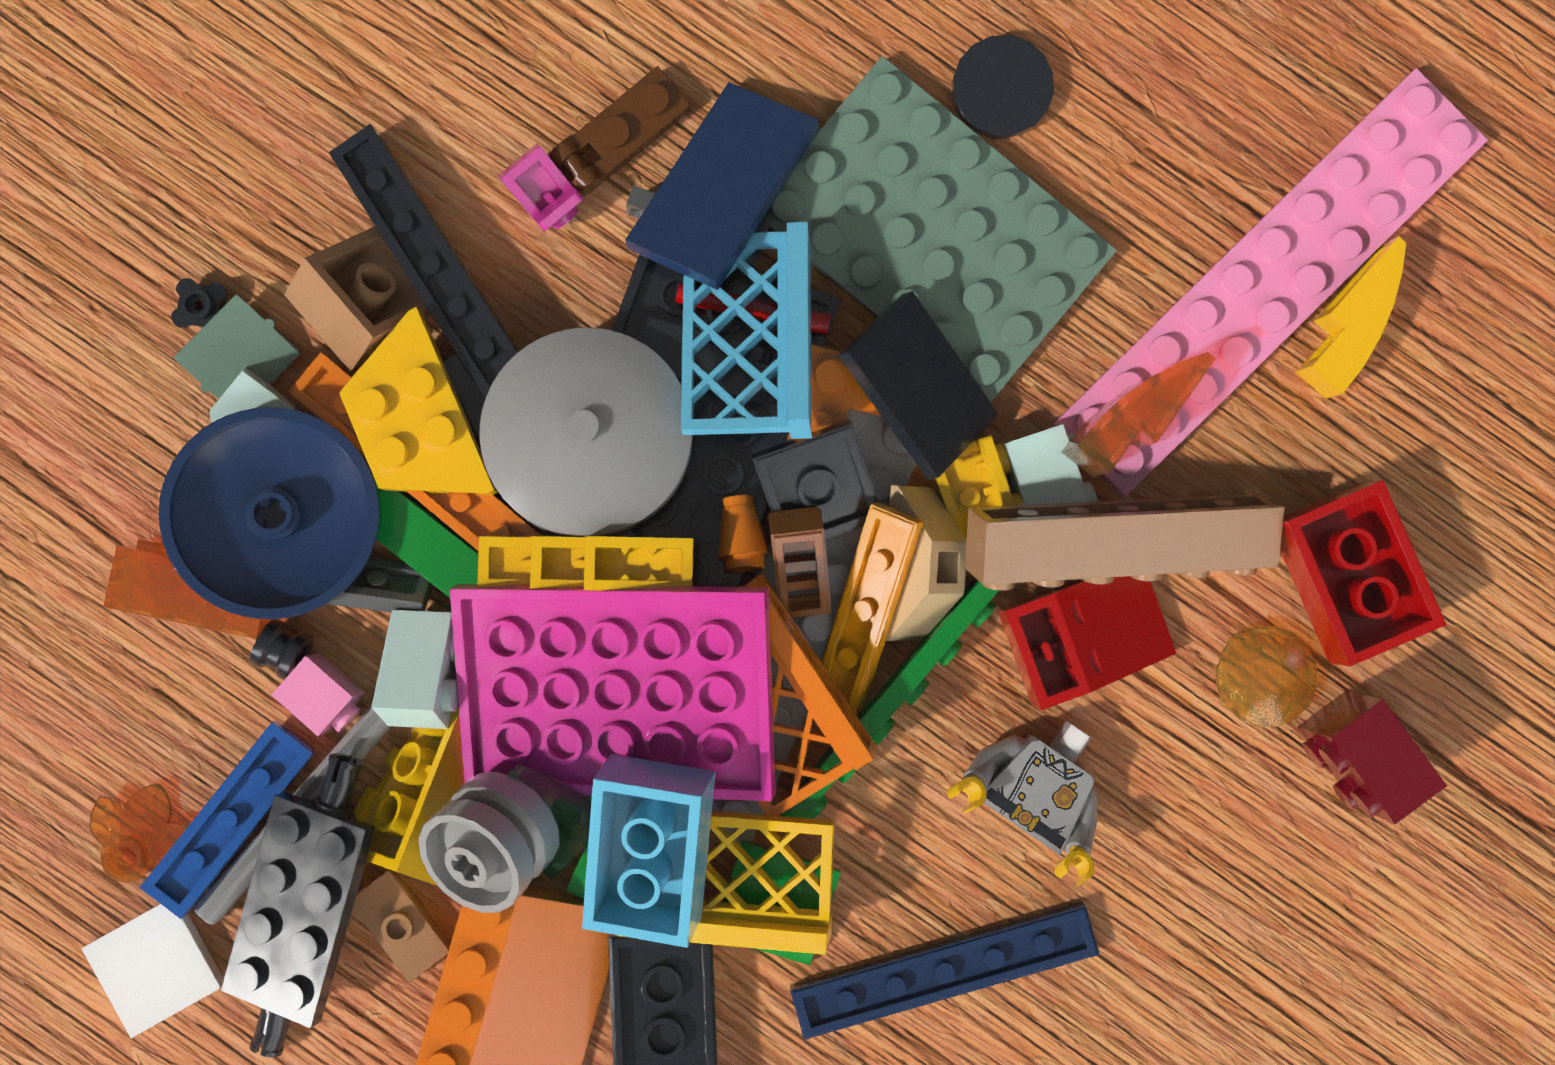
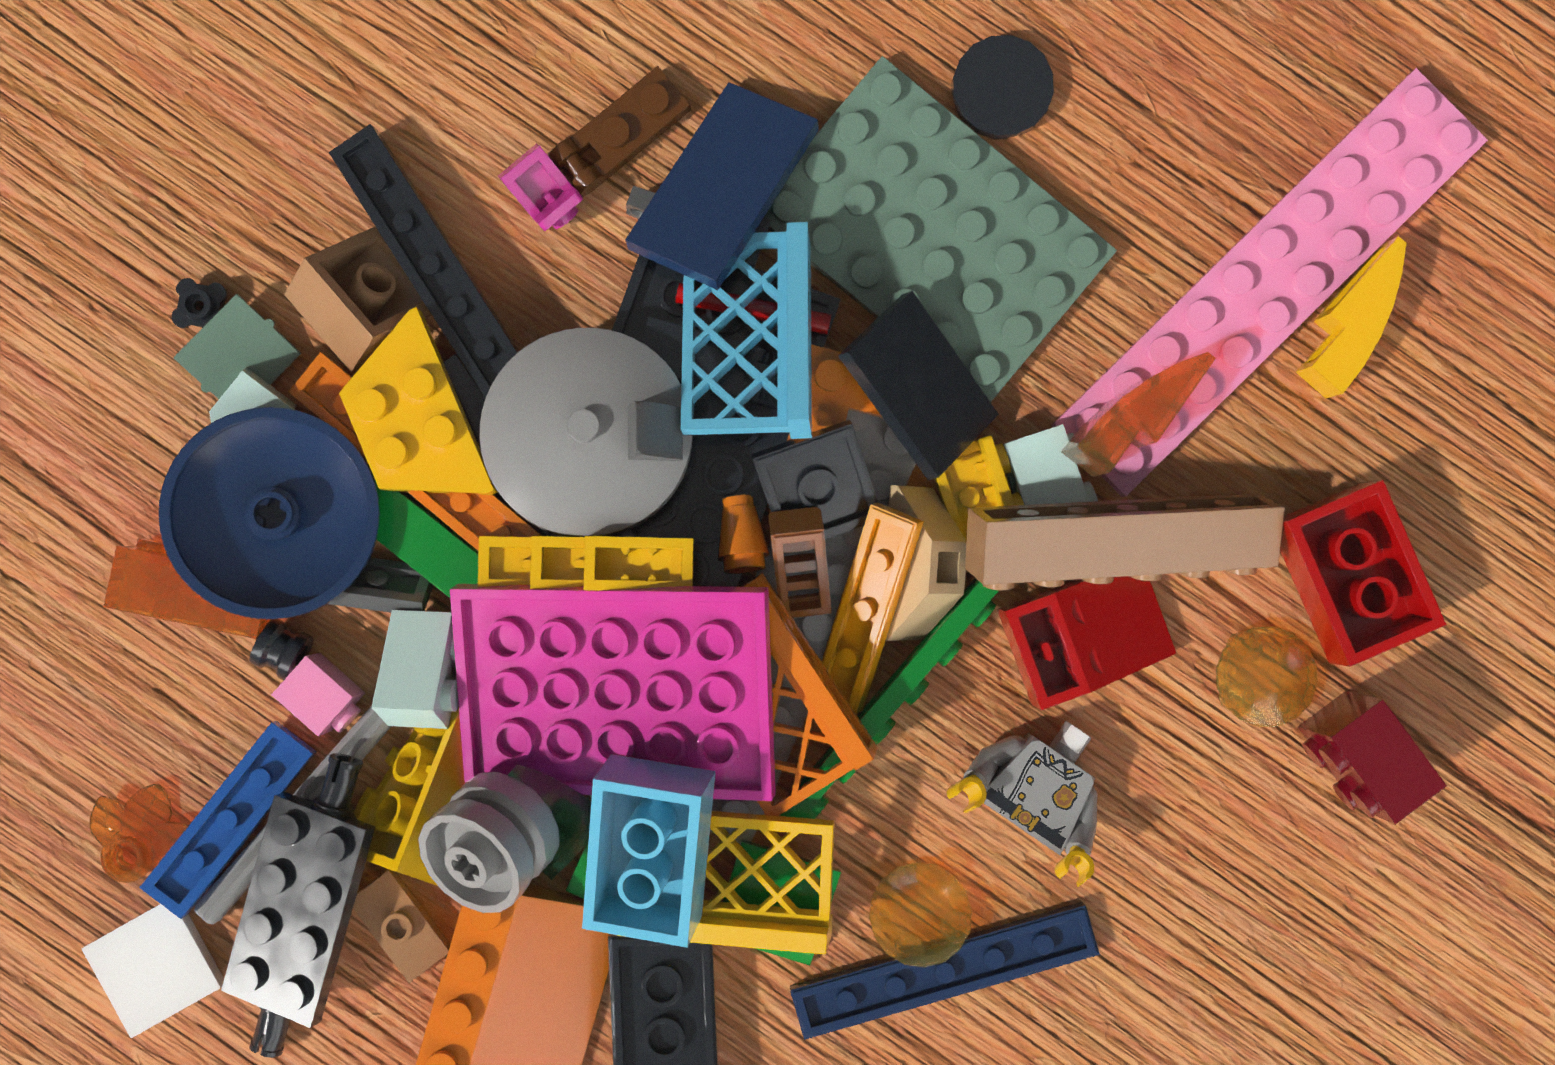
none -> dark grey slope [628,401,683,461]
none -> clear yellow dish [869,862,972,968]

